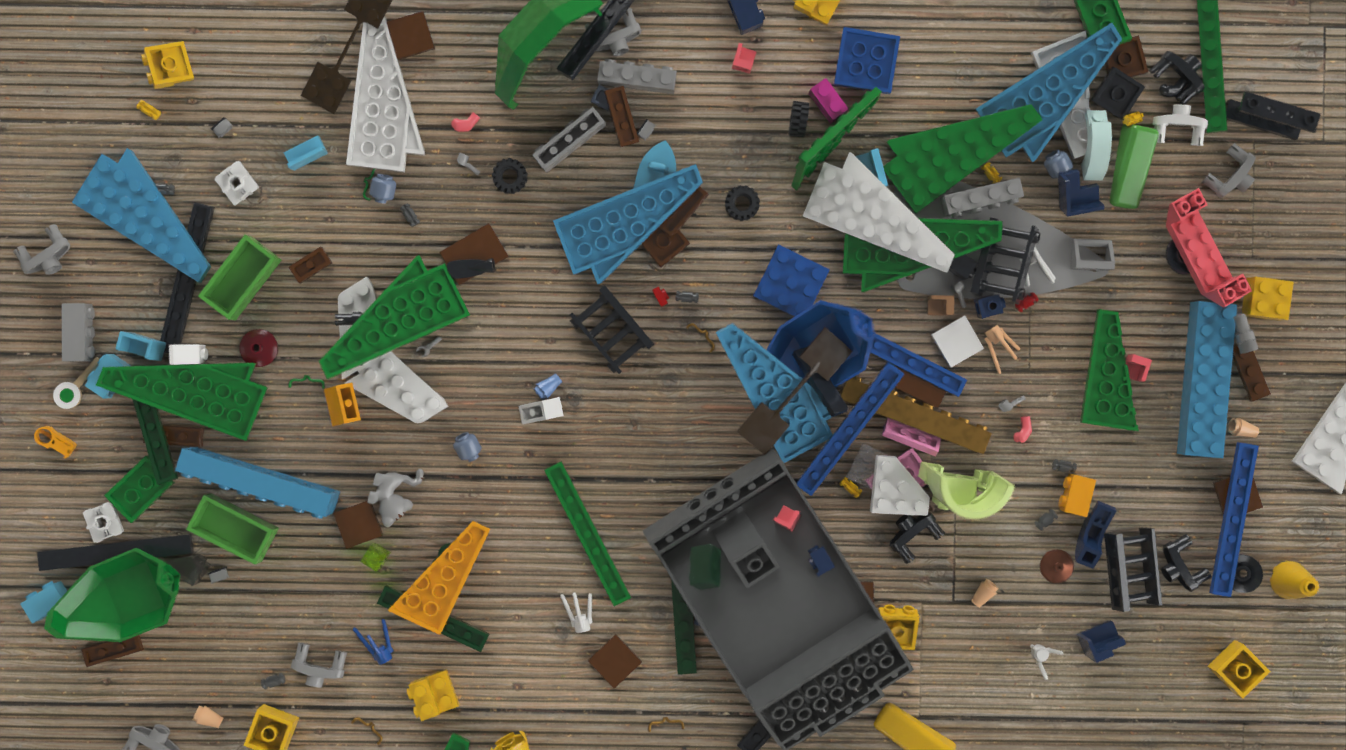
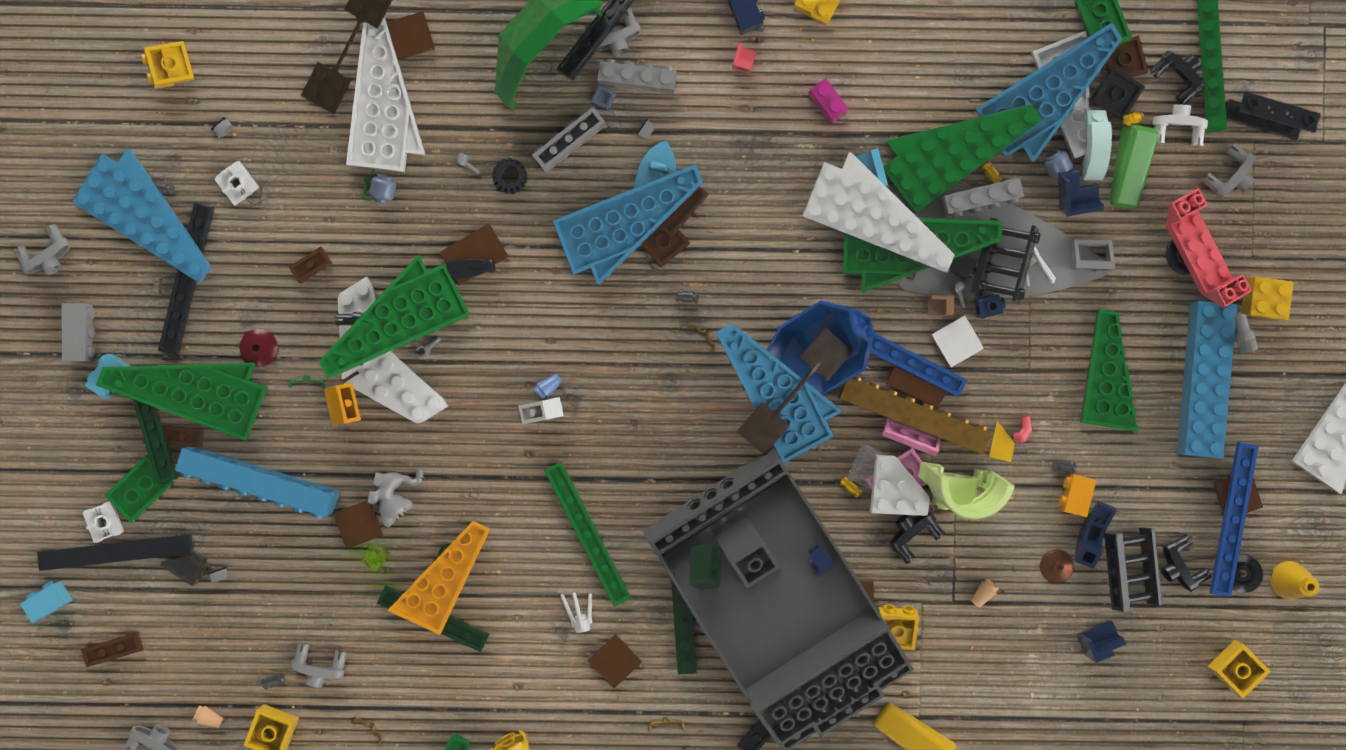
light orange piece [34,426,77,458] -> none
green panel [44,548,180,642] -> none
piece [53,357,100,409] -> none
medium azure panel [115,331,166,361] -> none
yellow piece [136,100,161,120] -> none
white slope [169,344,208,365] -> none
bright green piece [186,493,279,565] -> none
bright green piece [198,235,282,321] -> none
medium azure panel [283,135,328,171] -> none
blue plant [353,619,394,665] -> none
dark grey piece [400,203,420,227] -> none
yellow plate [407,669,460,721] -> none
coral arm [451,112,480,132] -> none
sand blue head [453,432,482,462] -> none
black fence [570,285,654,374] -> none
reddish brown plate [604,86,639,147] -> none
red plate [652,286,669,308] -> none
black tyre [725,185,760,221] -> none
blue plate [753,244,830,317] -> none
coral panel [773,505,801,532] -> none
black tyre [788,101,809,138] -> none
green wing [791,87,882,191] -> none
black tile [792,347,849,417] -> none
blue plate [796,362,904,496] -> none
blue plate [834,27,900,94] -> none
light nougat plant [984,324,1020,374] -> none
light grey hand [998,395,1026,412] -> none
red piece [1014,292,1039,312] -> none
white plant [1030,644,1063,680] -> none
dark grey piece [1034,509,1058,531] -> none
coral panel [1126,354,1152,382] -> none
black arm [1159,78,1188,97] -> none
light nougat cone [1227,417,1259,438] -> none
reddish brown plate [1233,345,1271,401] -> none
none -> yellow sticker [989,421,1015,462]

